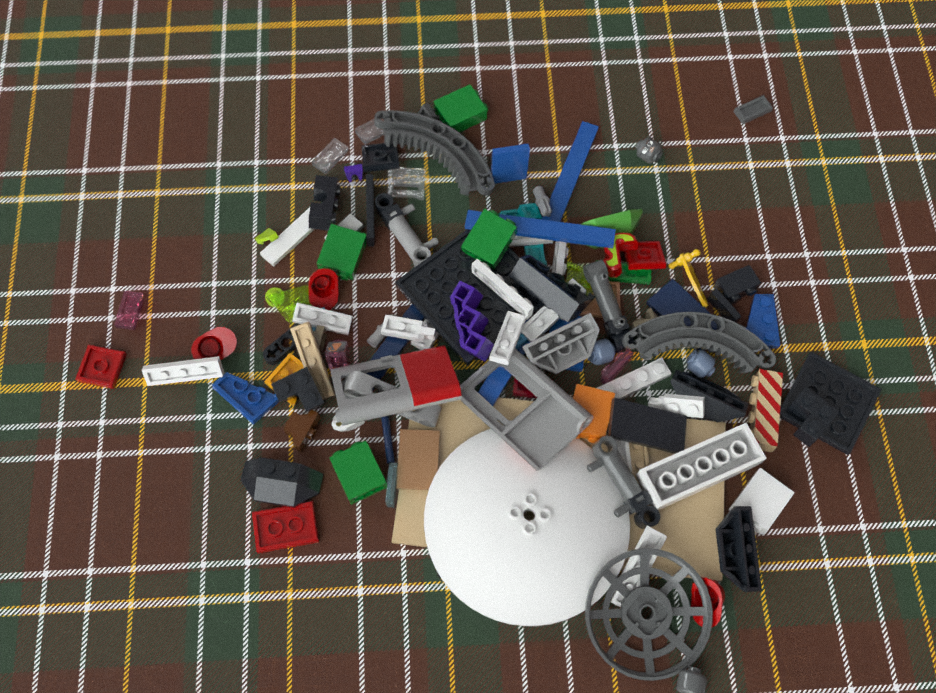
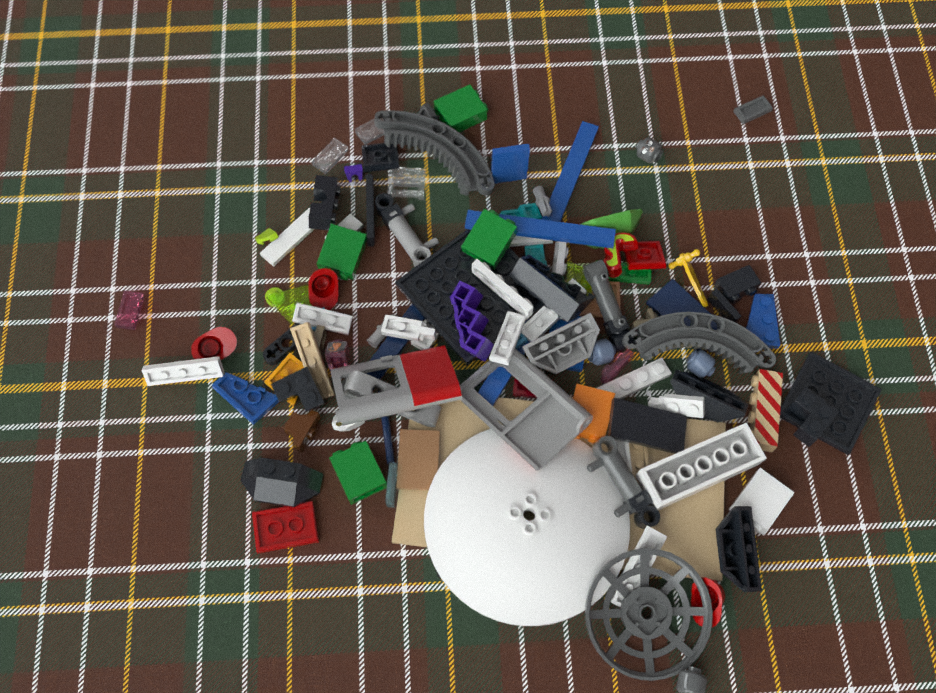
red tile [75,344,127,389] -> none

